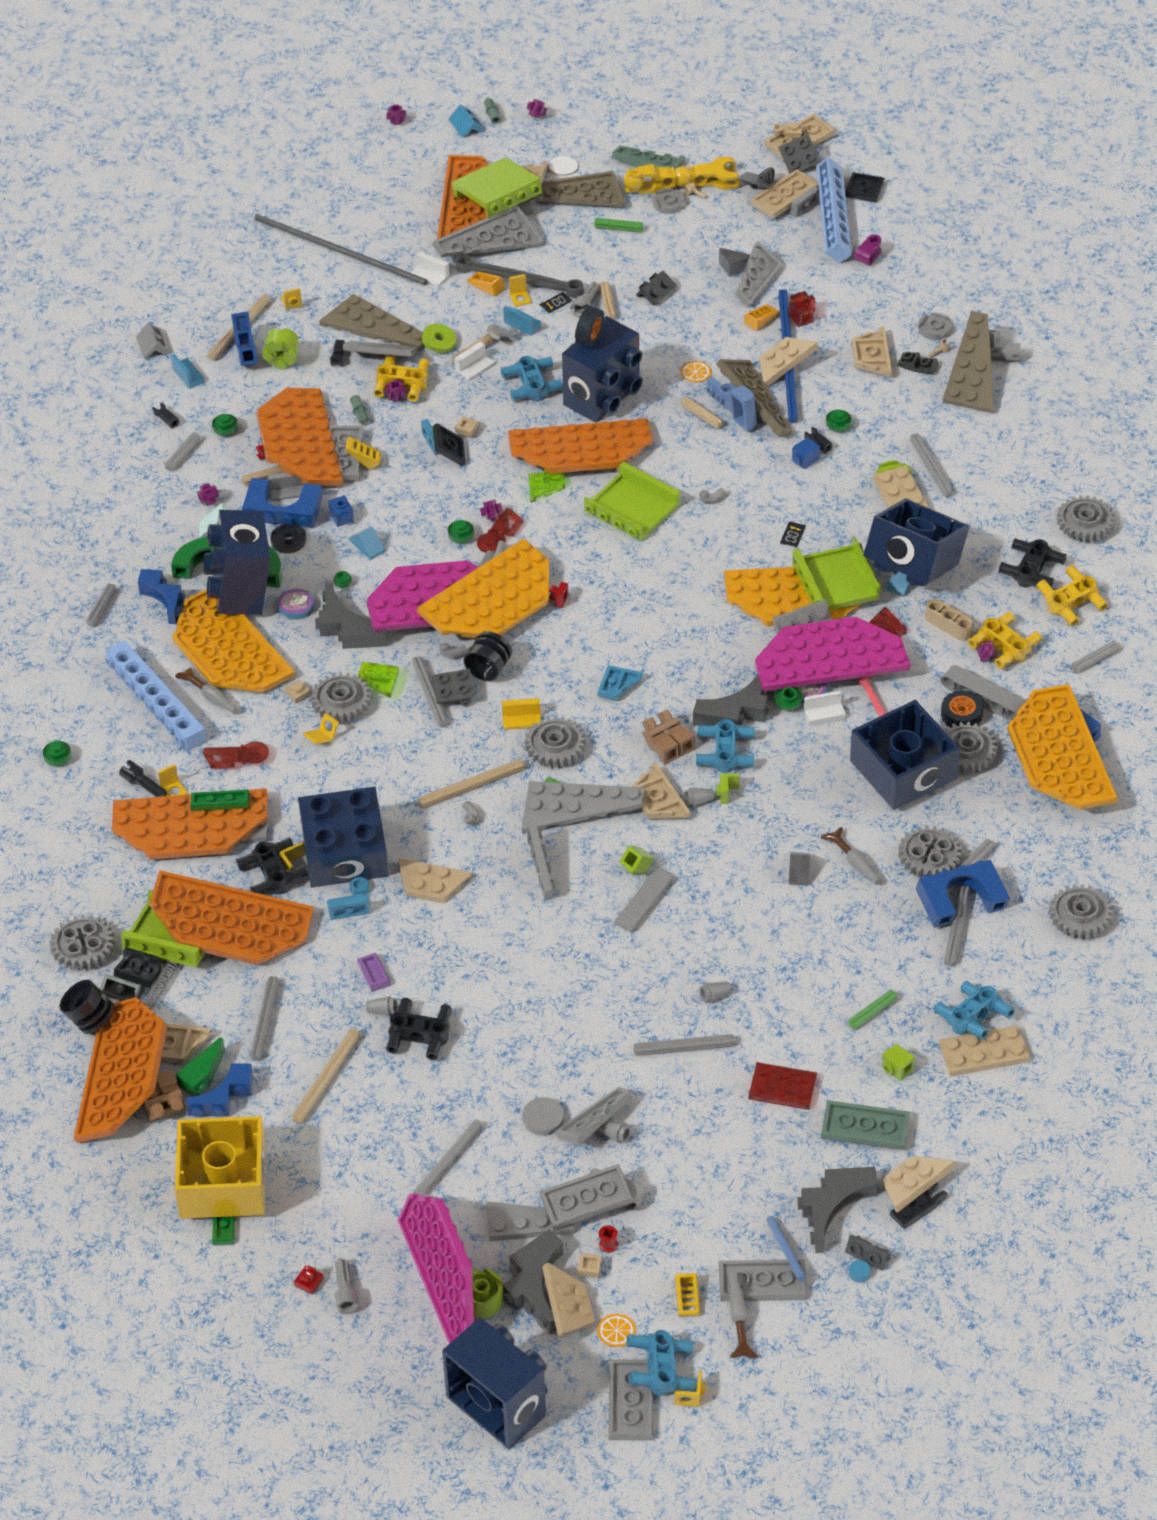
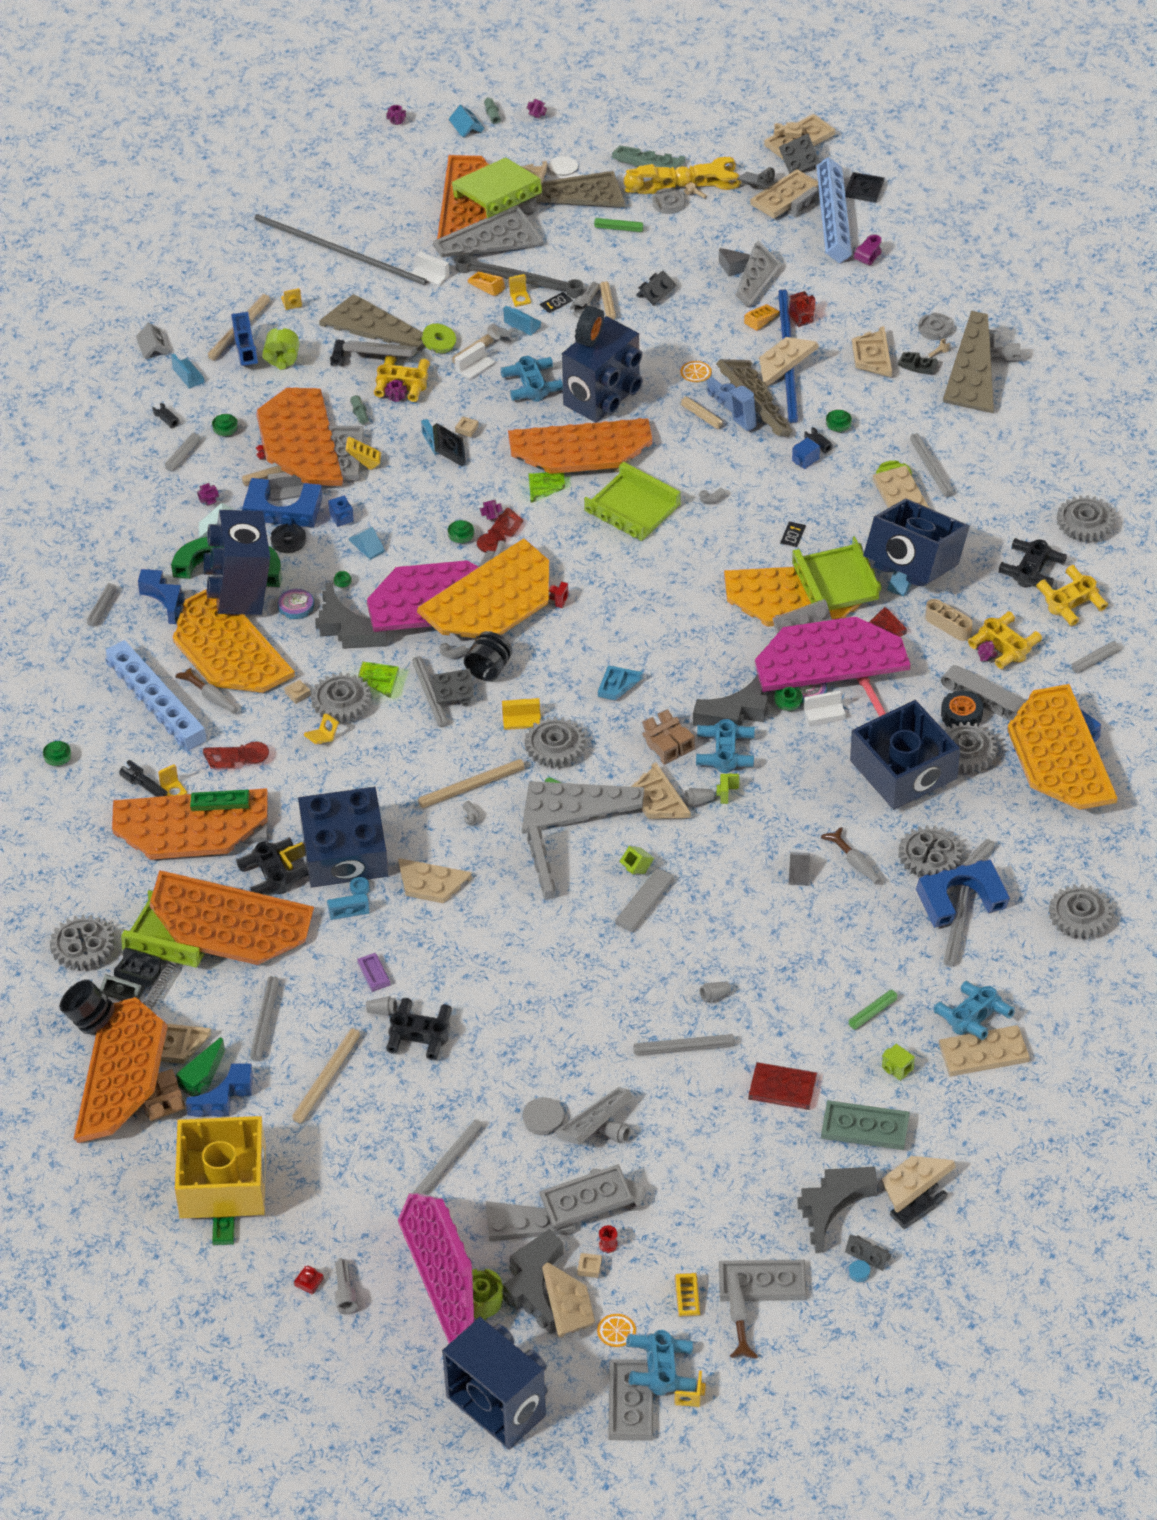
medium blue bar [766,1216,806,1281] -> none

